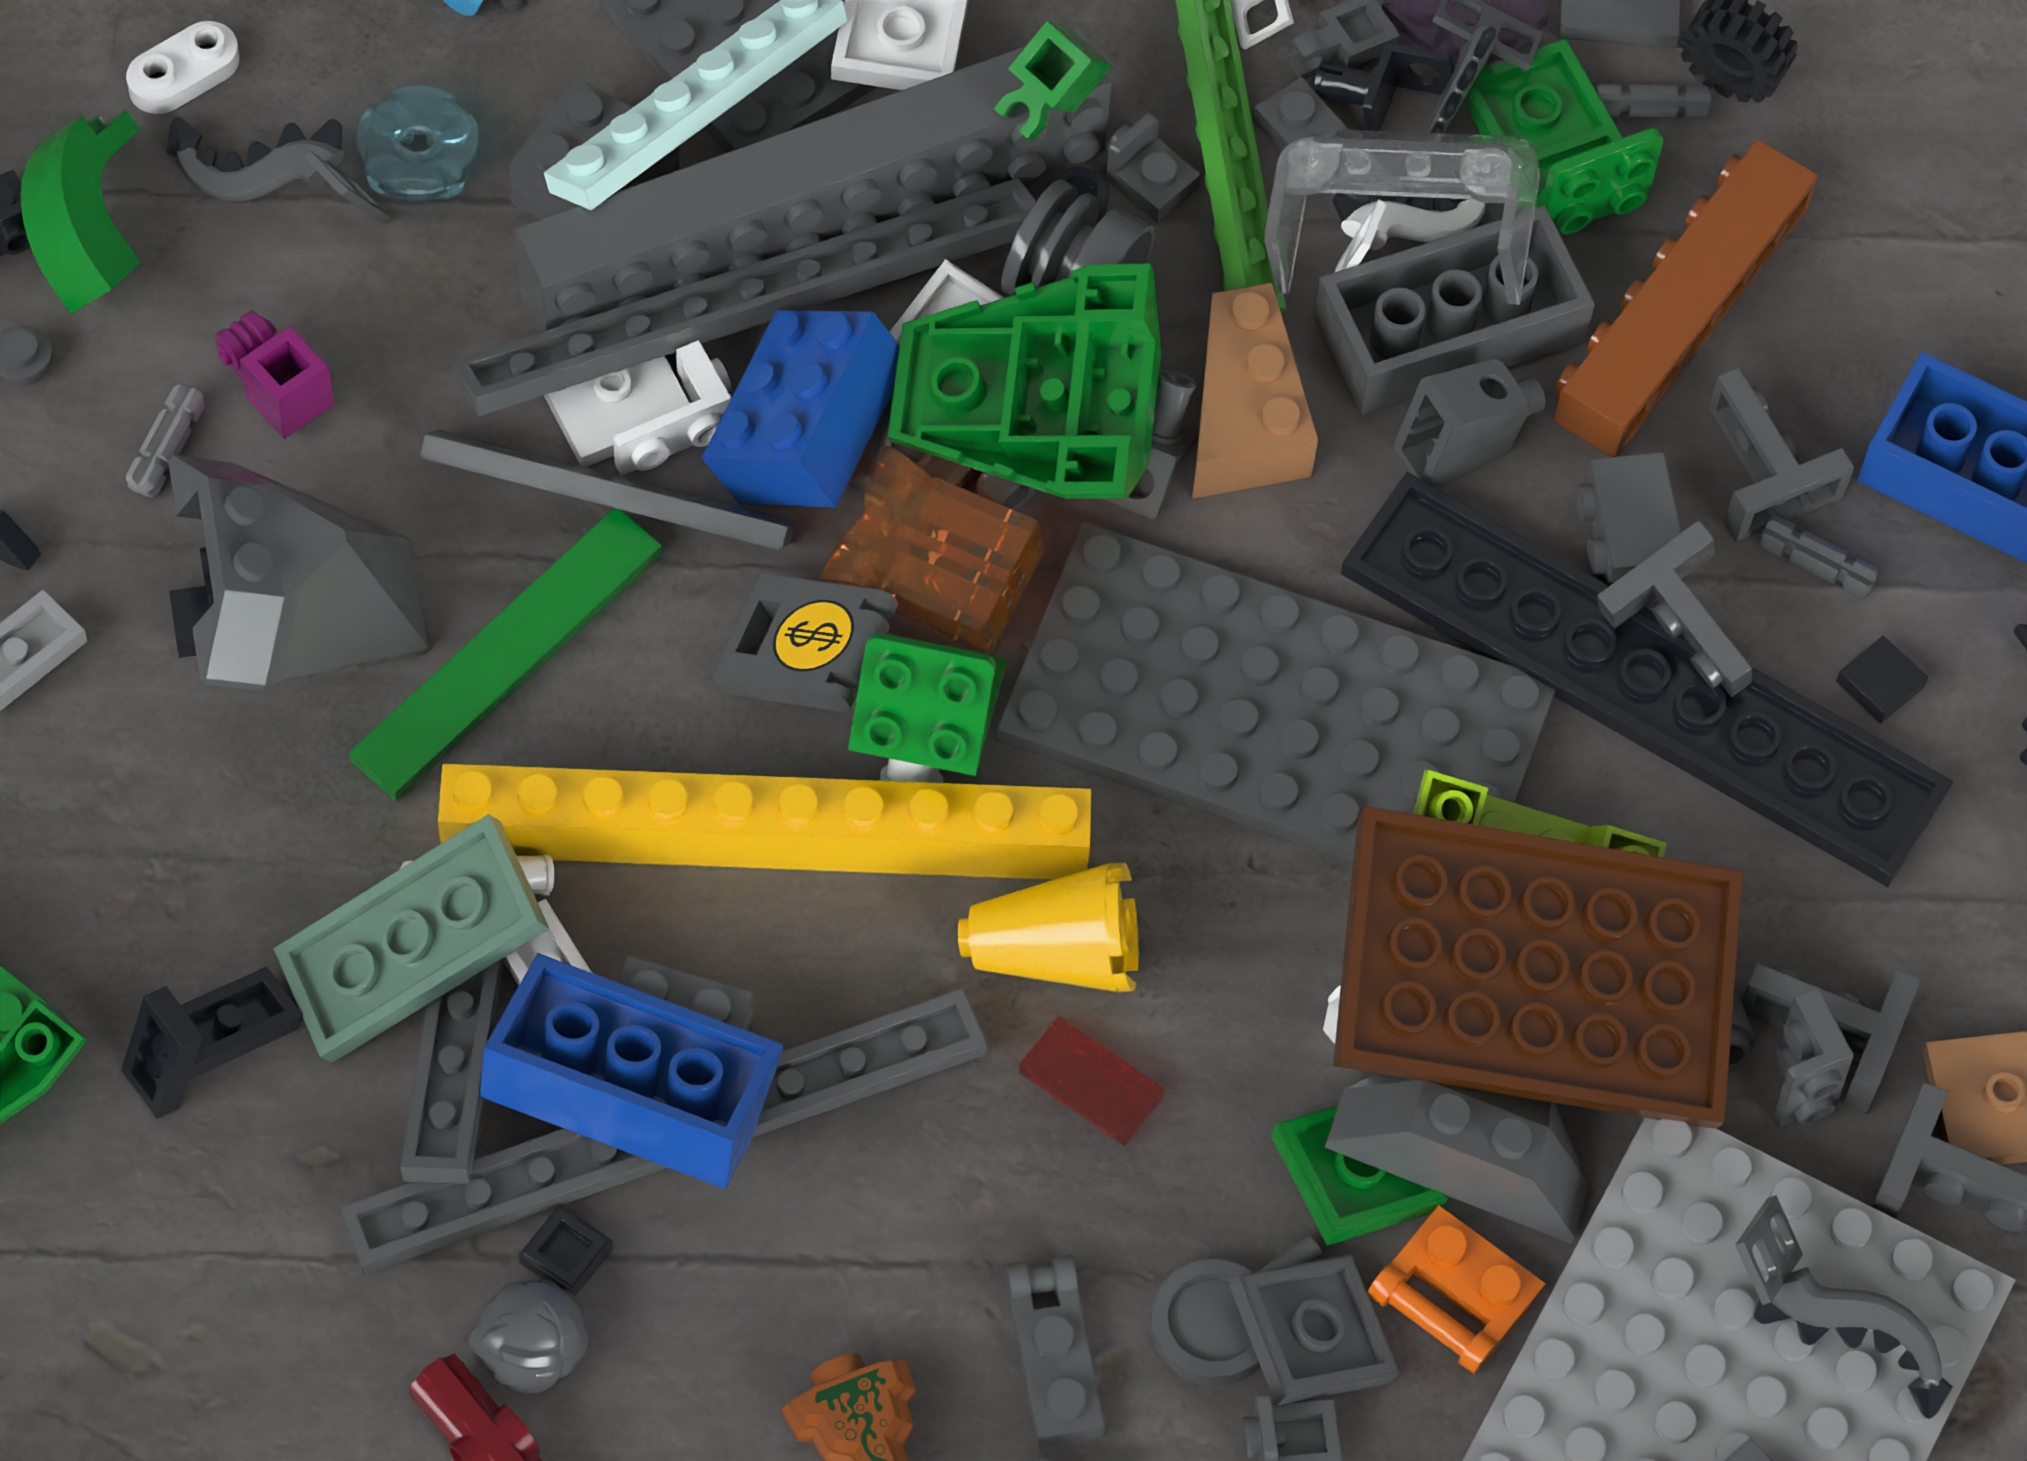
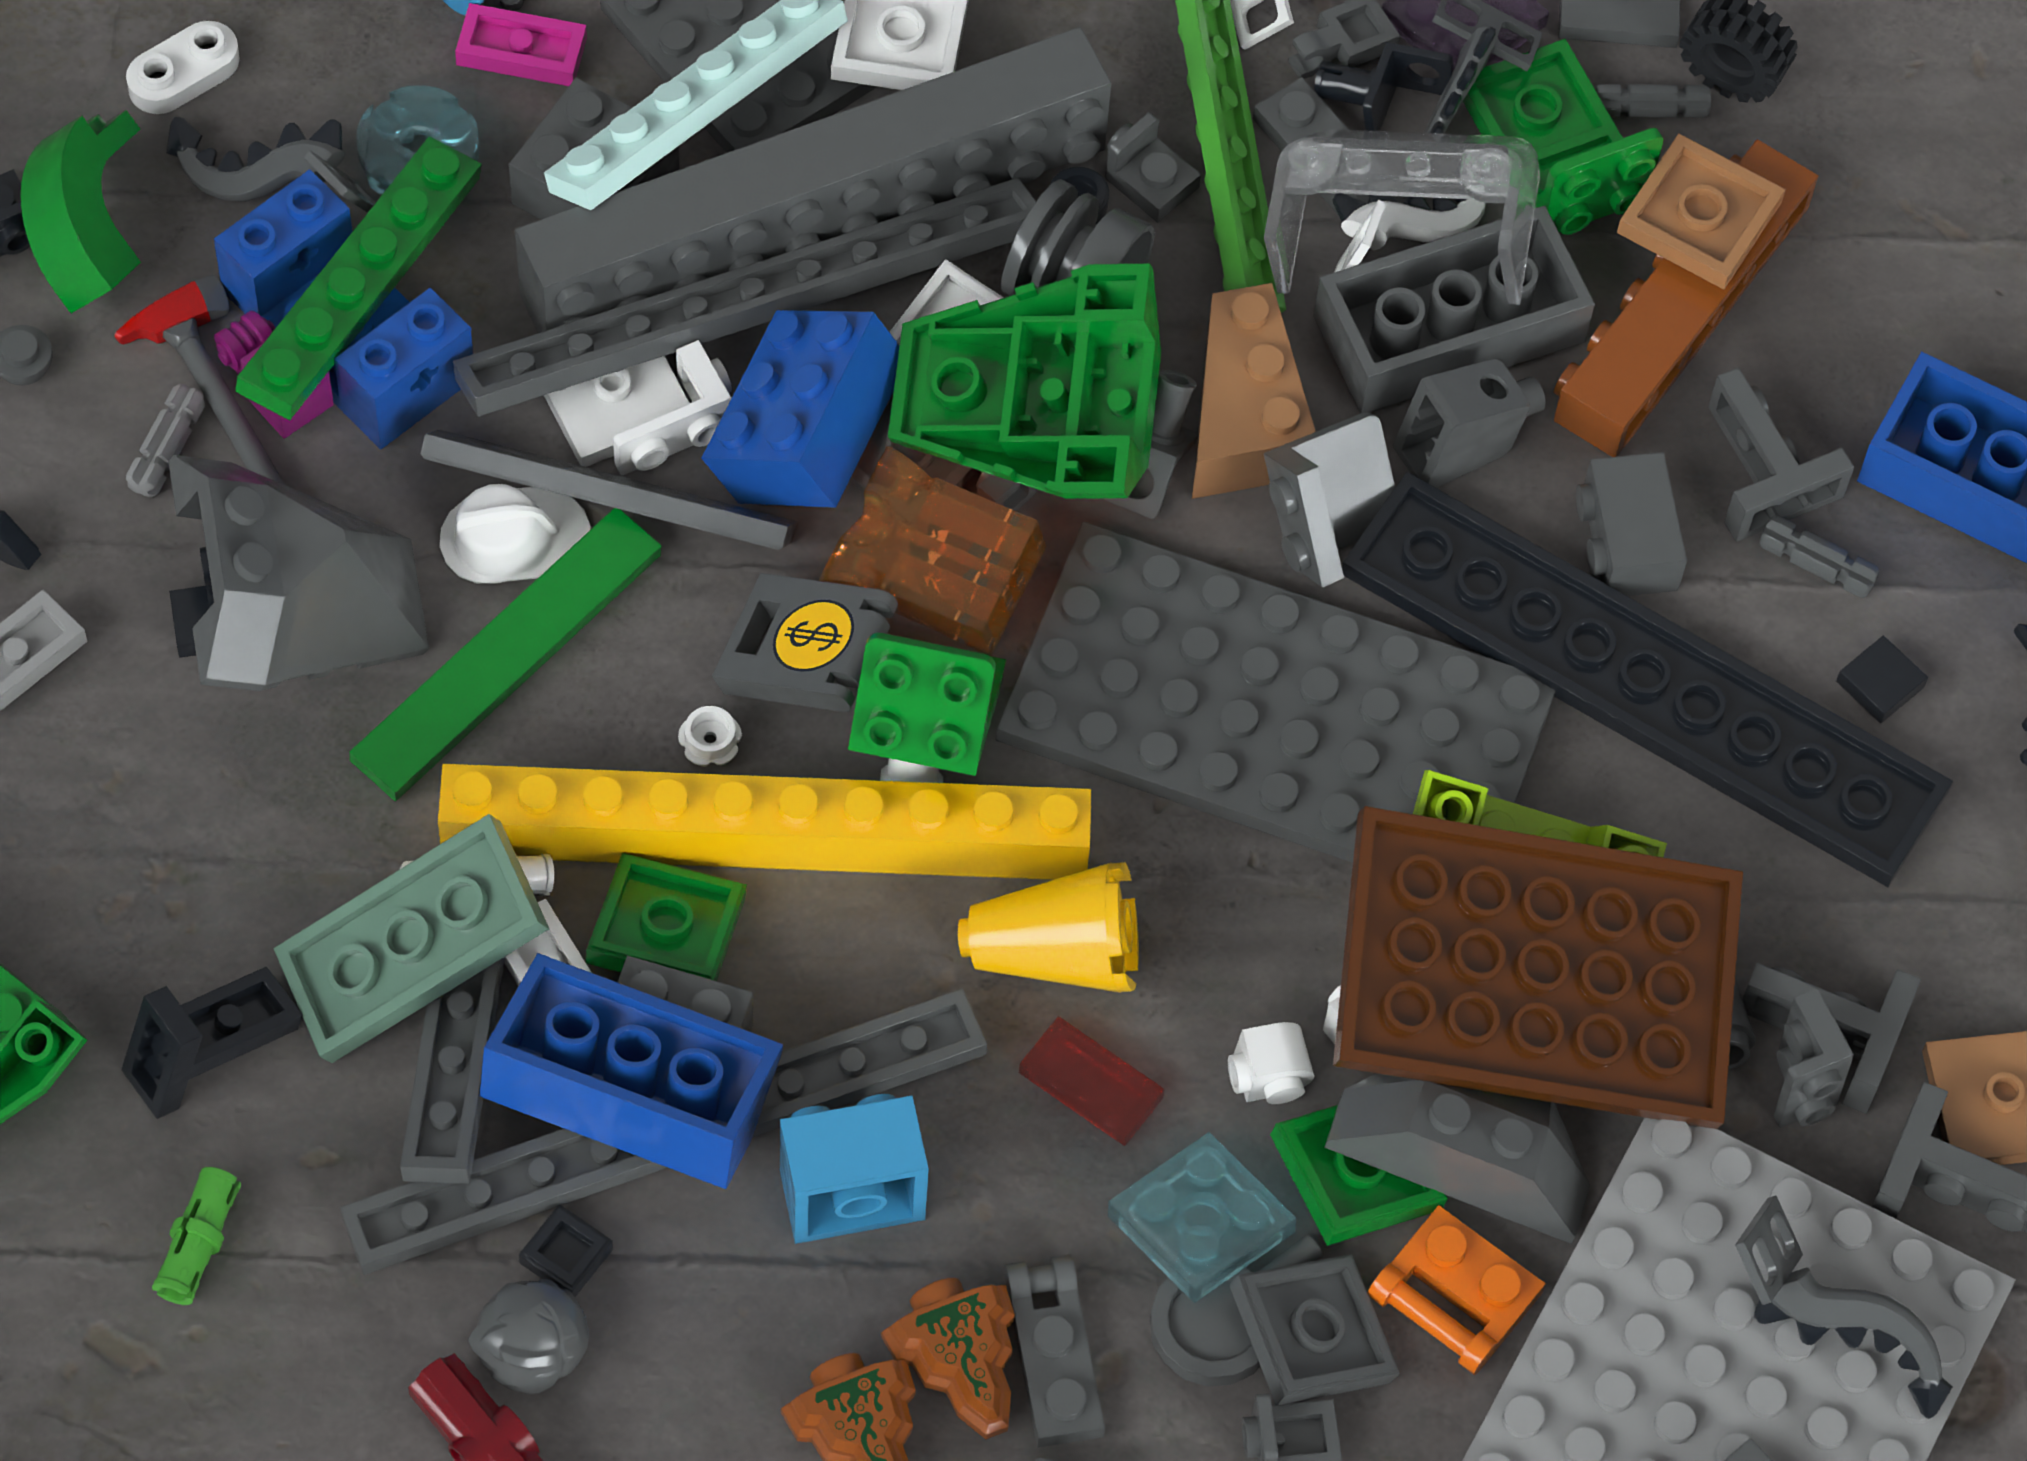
green brick [994,21,1112,140] -> none
dark grey bracket [1597,520,1752,697] -> none
none -> dark grey piece [115,275,285,485]
none -> bright green pin [152,1167,241,1305]
none -> blue plate [214,169,473,450]
none -> green plate [235,136,482,421]
none -> white piece [440,484,591,584]
none -> dark pink plate [455,3,587,86]
none -> green plate [585,853,747,981]
none -> white plate [678,706,742,767]
none -> dark azure brick [780,1094,929,1244]
none -> dark orange rock [881,1277,1015,1439]
none -> clear light blue plate [1107,1132,1297,1303]
none -> white plate [1228,1022,1314,1104]
none -> bracket [1263,412,1395,587]
none -> medium nougat plate [1617,133,1786,290]

